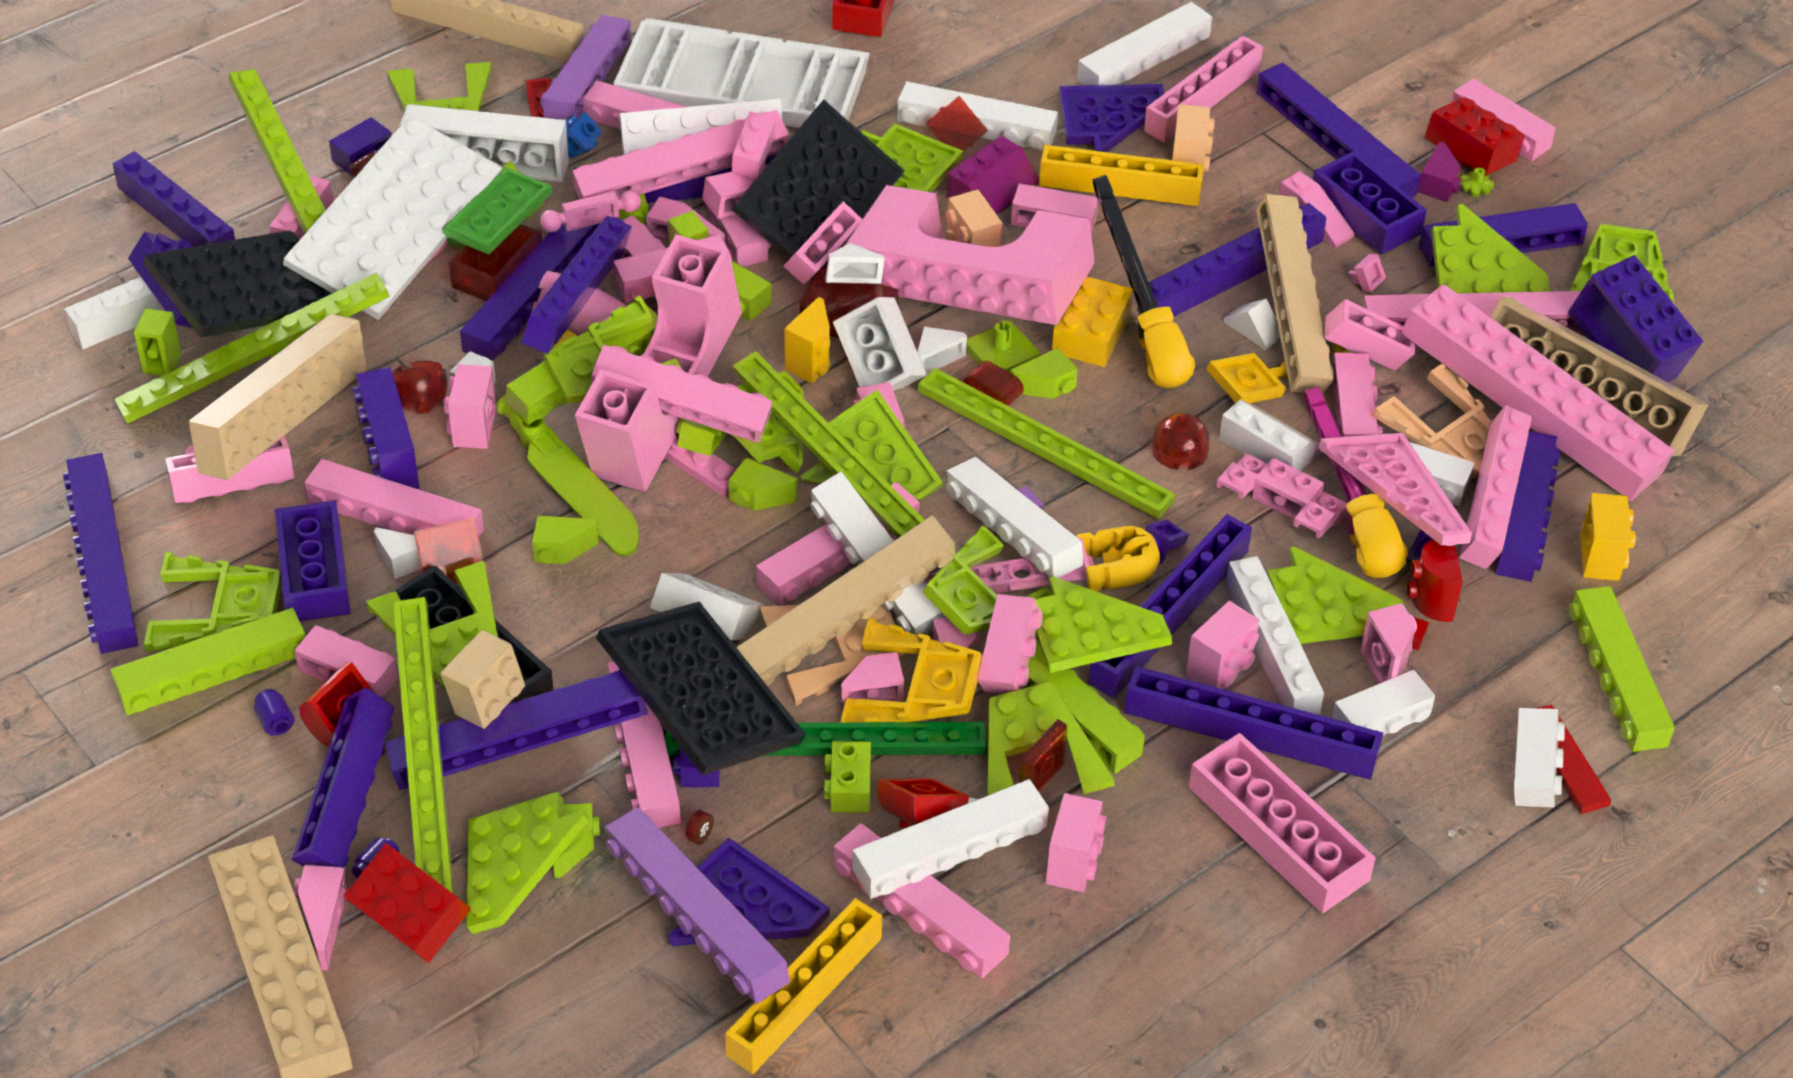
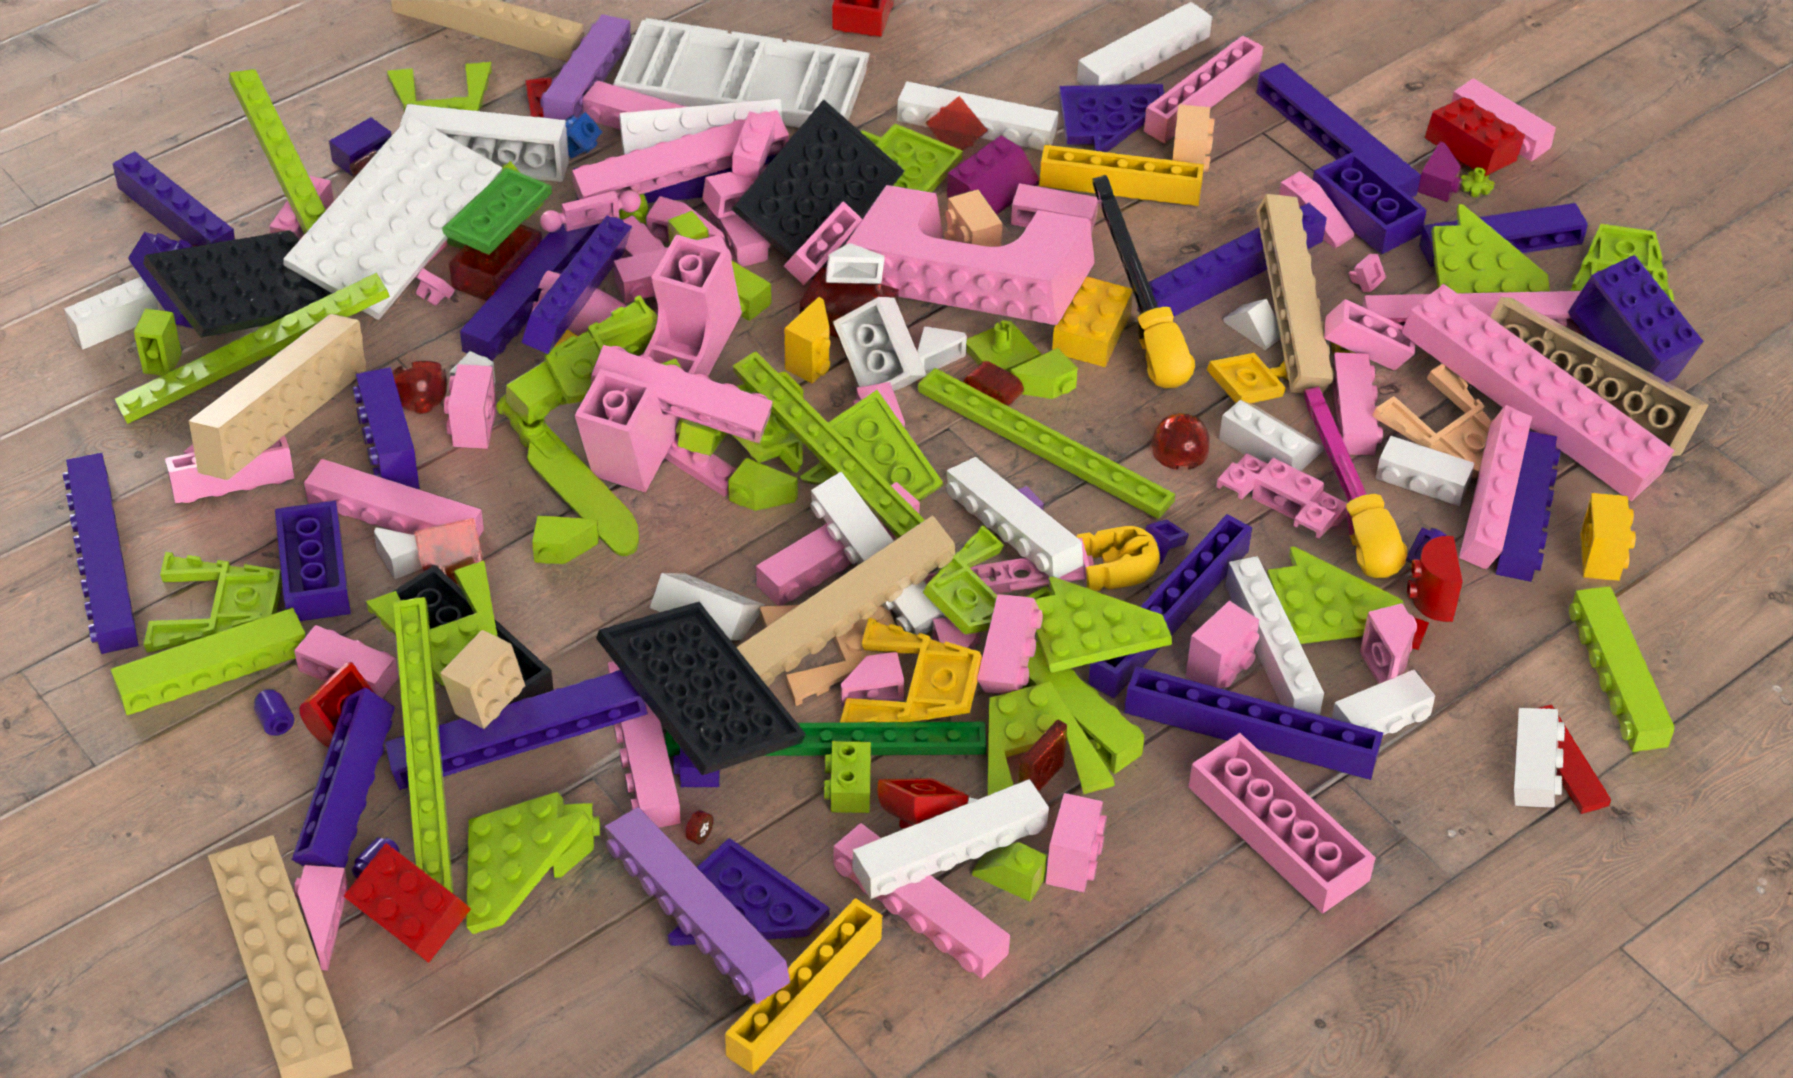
bright pink wing [1319,433,1472,546] -> none
none -> bright pink tile [416,268,455,306]
none -> lime slope [972,842,1048,902]

